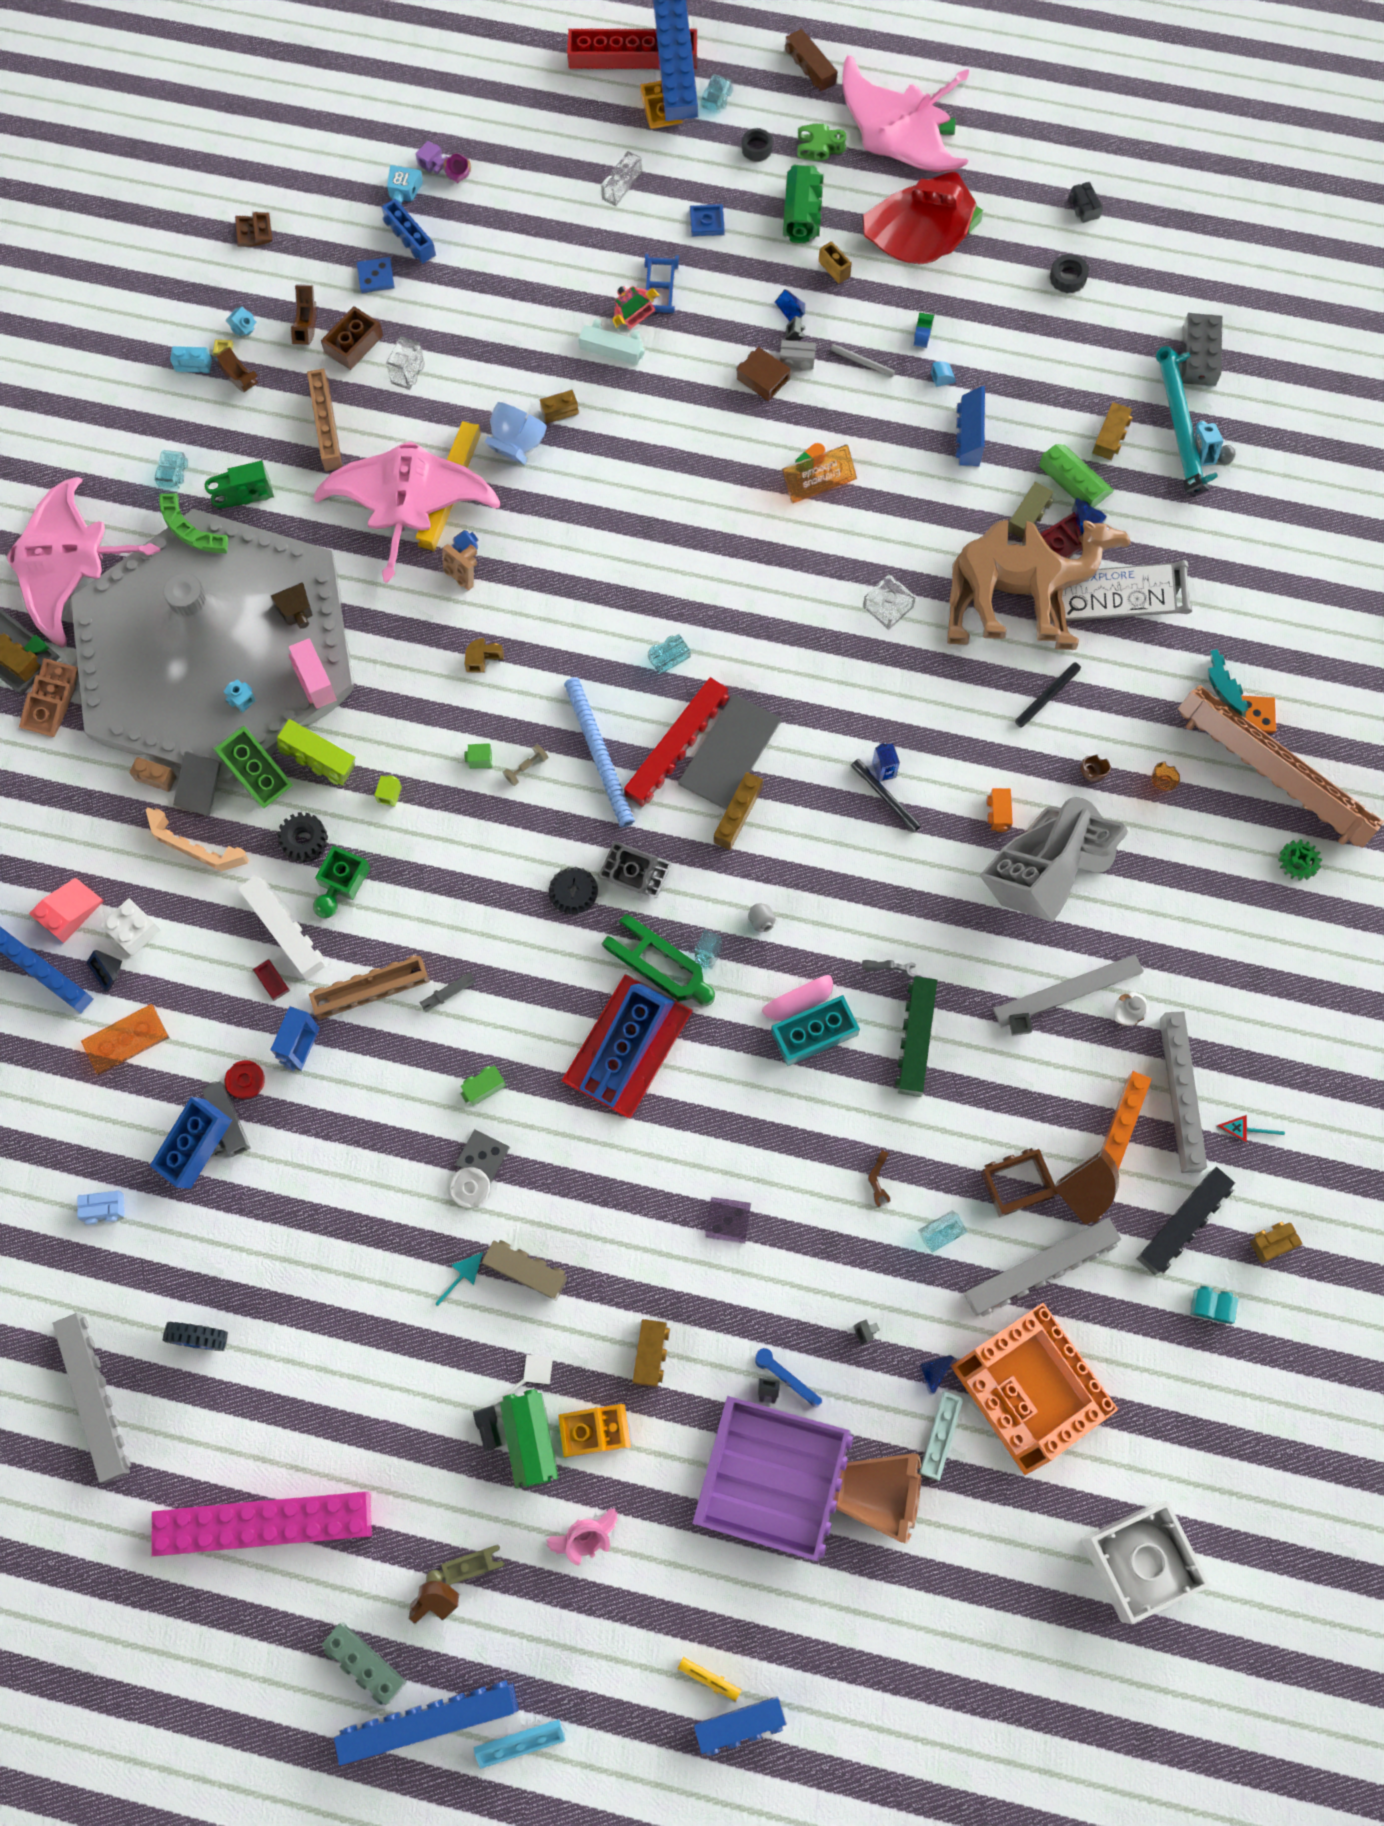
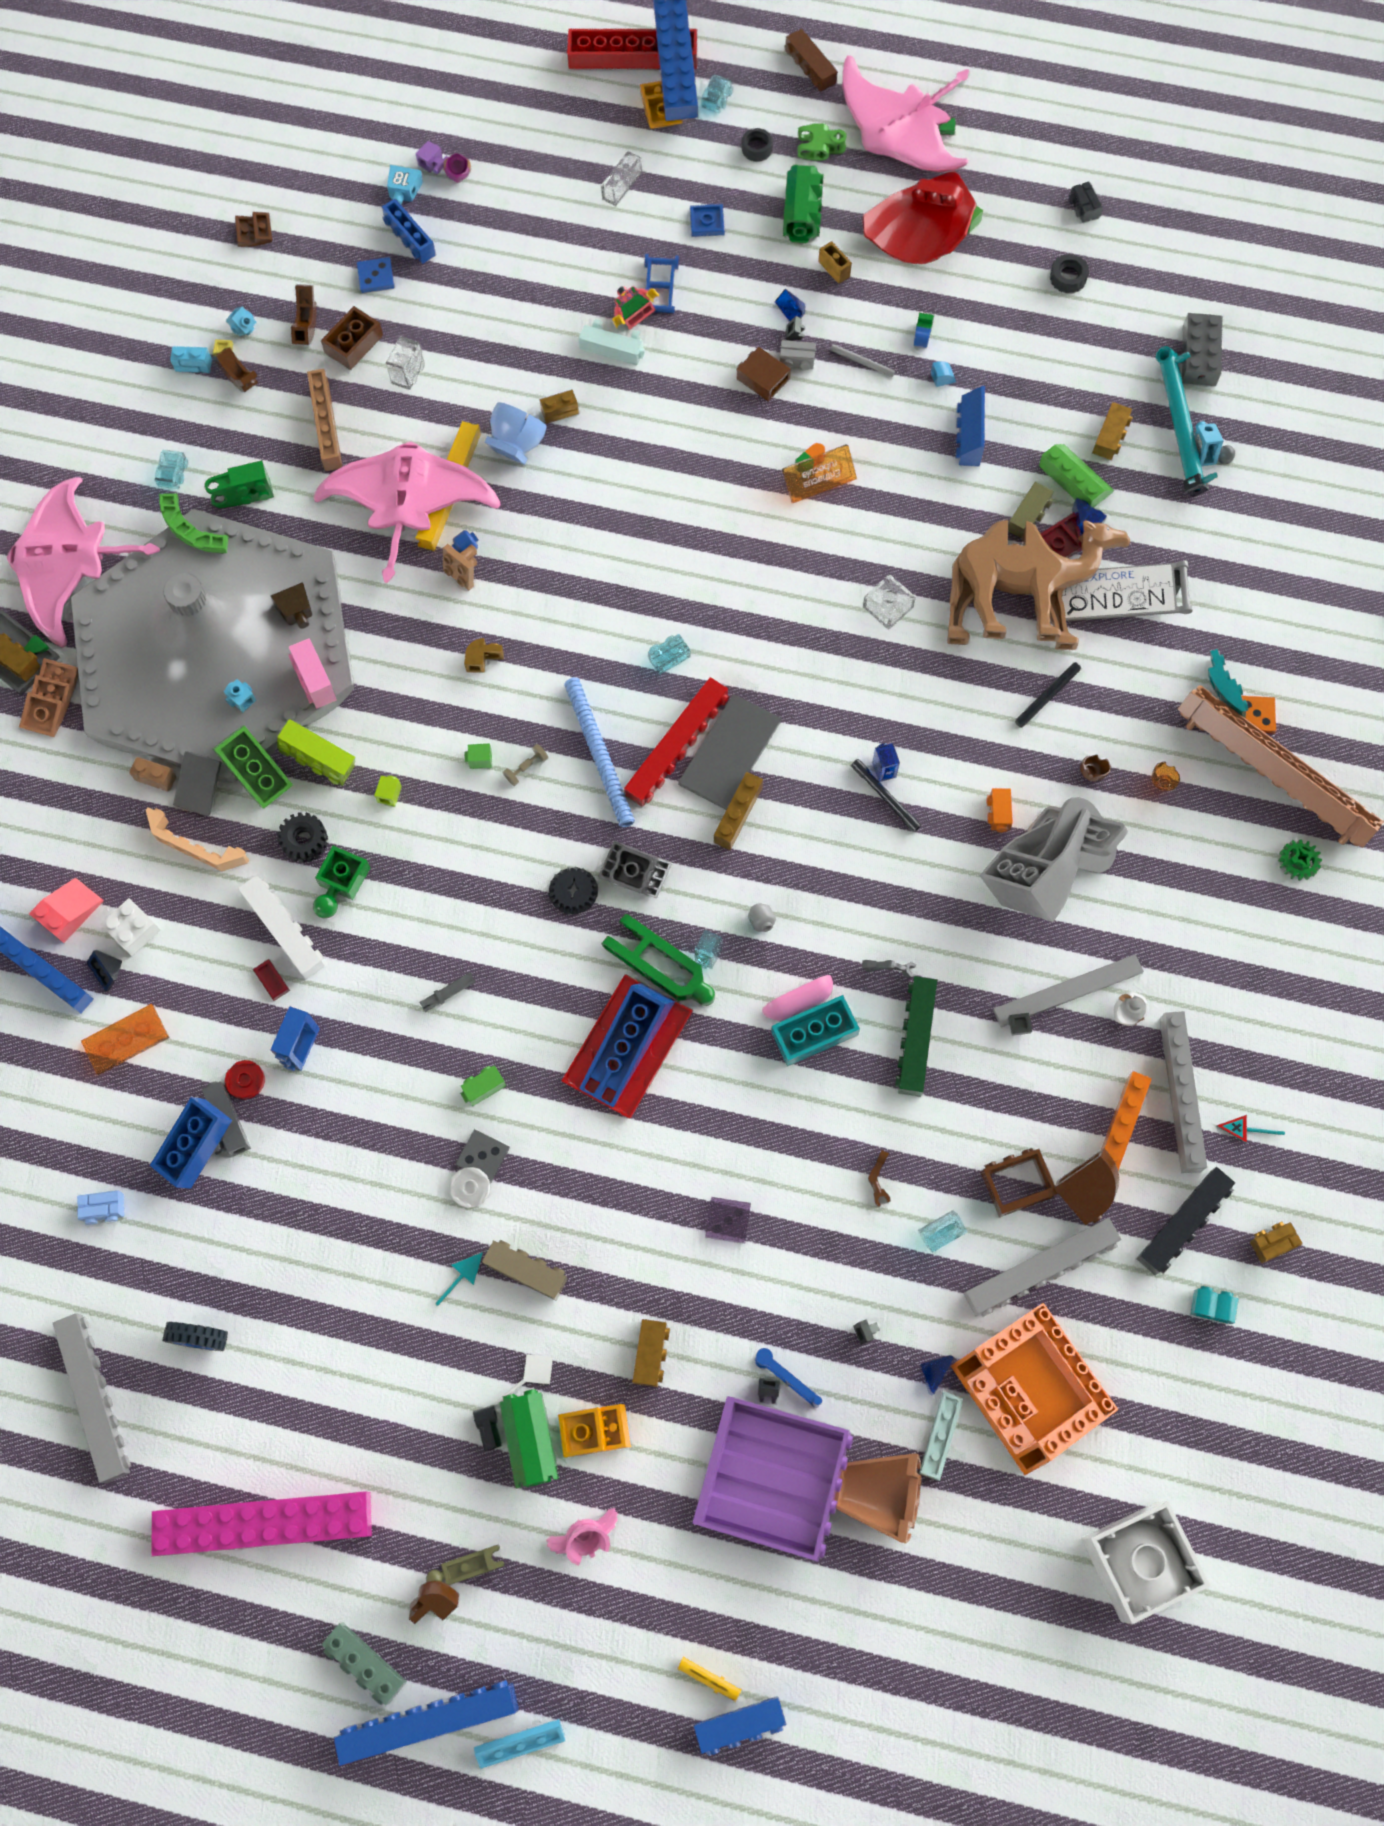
medium nougat piece [309,955,430,1020] -> none

